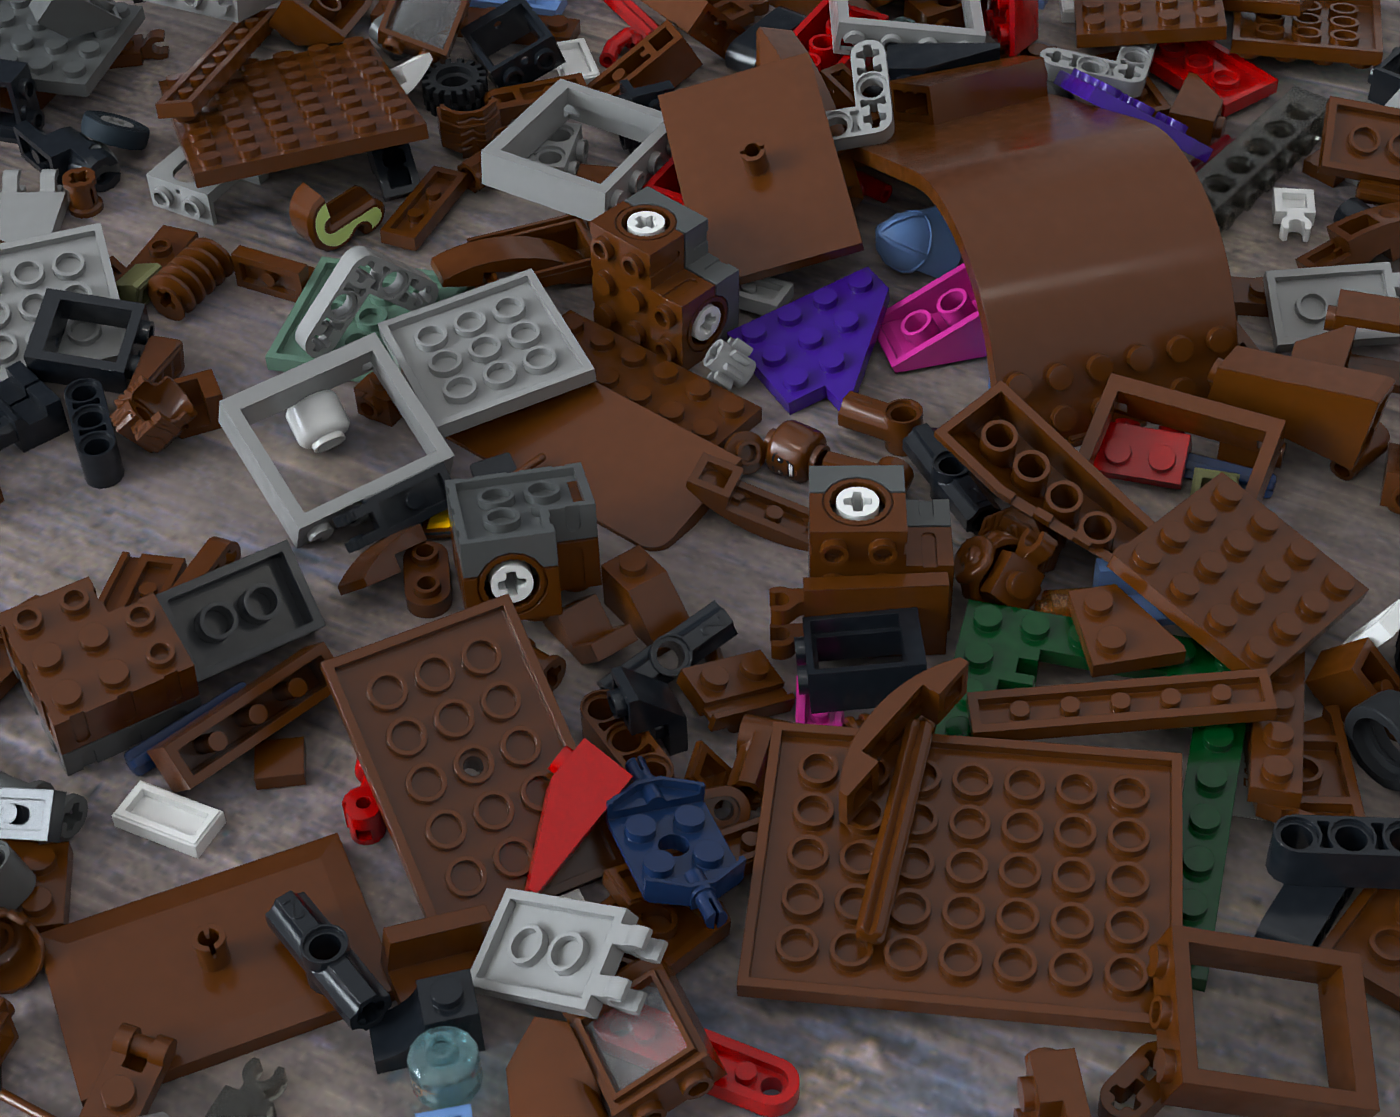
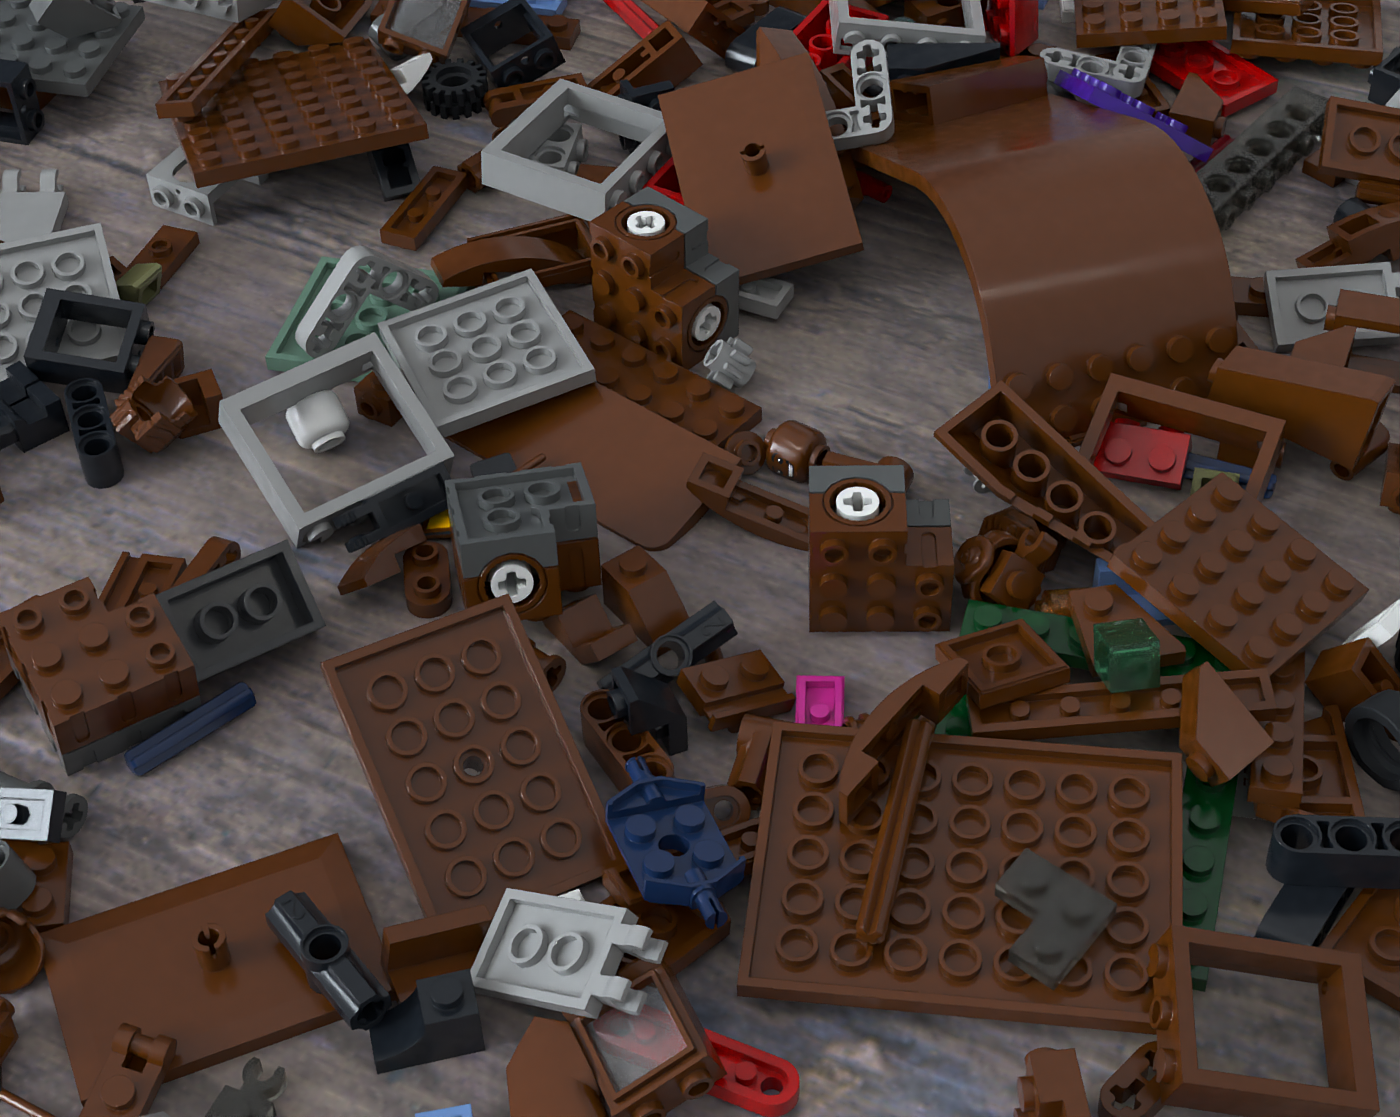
black plate [13,120,121,192] -> none
reddish brown bush [62,167,104,219] -> none
black bush [81,110,150,150] -> none
reddish brown plate [109,29,170,69] -> none
white tile [111,780,226,859] -> none
reddish brown piece [147,237,234,321] -> none
reddish brown brick [147,641,334,792] -> none
reddish brown panel [231,245,315,303] -> none
reddish brown tile [254,736,306,790] -> none
reddish brown animal [289,182,385,252] -> none
red leg [342,757,387,845] -> none
clear light blue head [407,1026,483,1110] -> none
reddish brown hair [436,97,501,159] -> none
red slope [525,737,633,894] -> none
white tile [556,38,600,85] -> none
red arm [599,27,643,68] -> none
reddish brown slope [684,740,732,809] -> none
dark purple wing [727,266,890,415] -> none
reddish brown tile [769,572,950,660] -> none
black window [794,607,927,714] -> none
reddish brown piece [838,391,923,457] -> none
medium blue helmet [875,206,961,278] -> none
dark pink slope [877,263,987,373] -> none
black piece [902,423,1001,536] -> none
white plate [1271,187,1316,242] -> none
none -> reddish brown tile [935,618,1070,710]
none -> clear smoke plate [994,848,1117,990]
none -> clear green brick [1093,618,1160,693]
none -> reddish brown slope [1179,661,1274,787]

